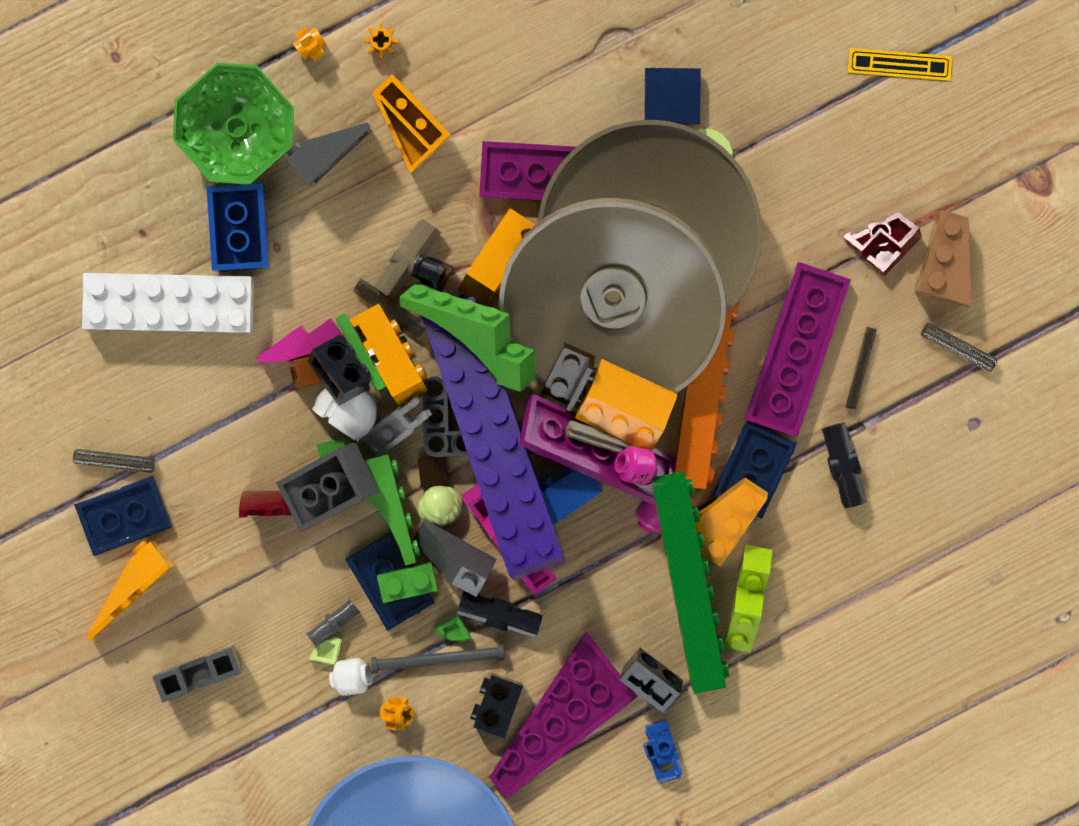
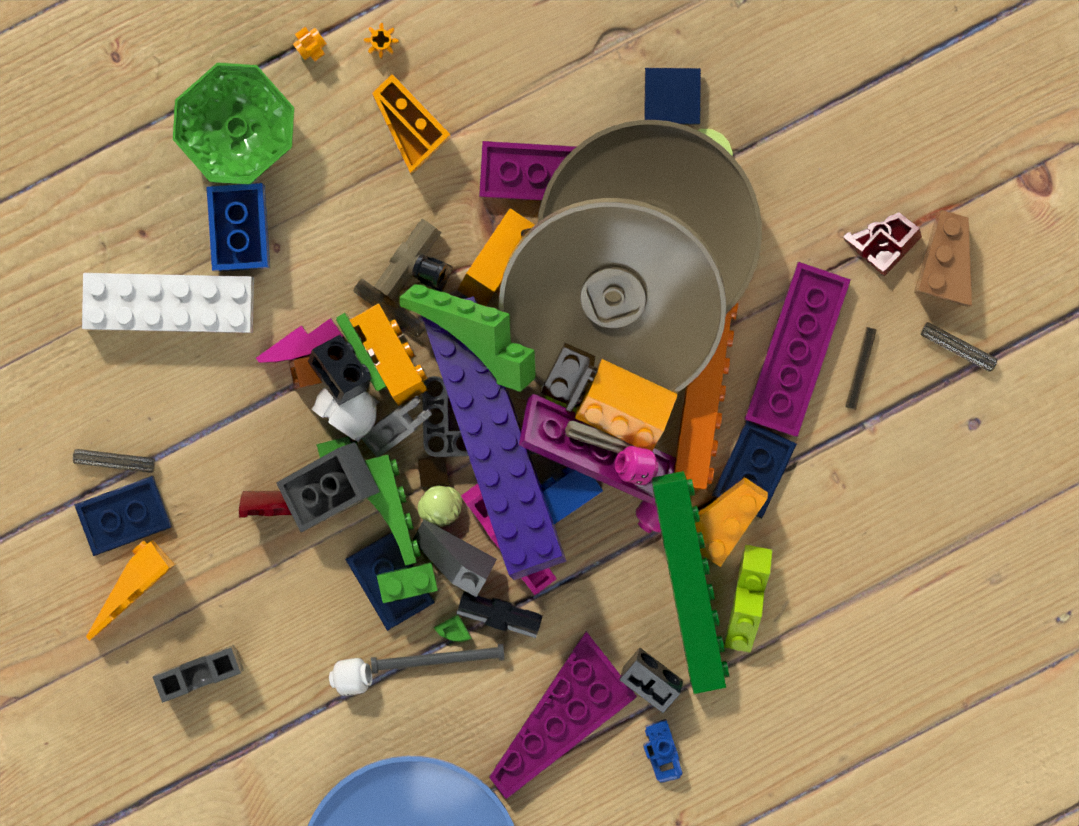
dark grey slope [286,123,372,187] -> none
dark grey pin [306,599,360,647] -> none
yellowish green tile [309,637,343,665] -> none
light orange gear [379,697,414,731] -> none
black brick [470,673,523,738] -> none
black piece [821,422,867,509] -> none
sticker [848,48,953,81] -> none

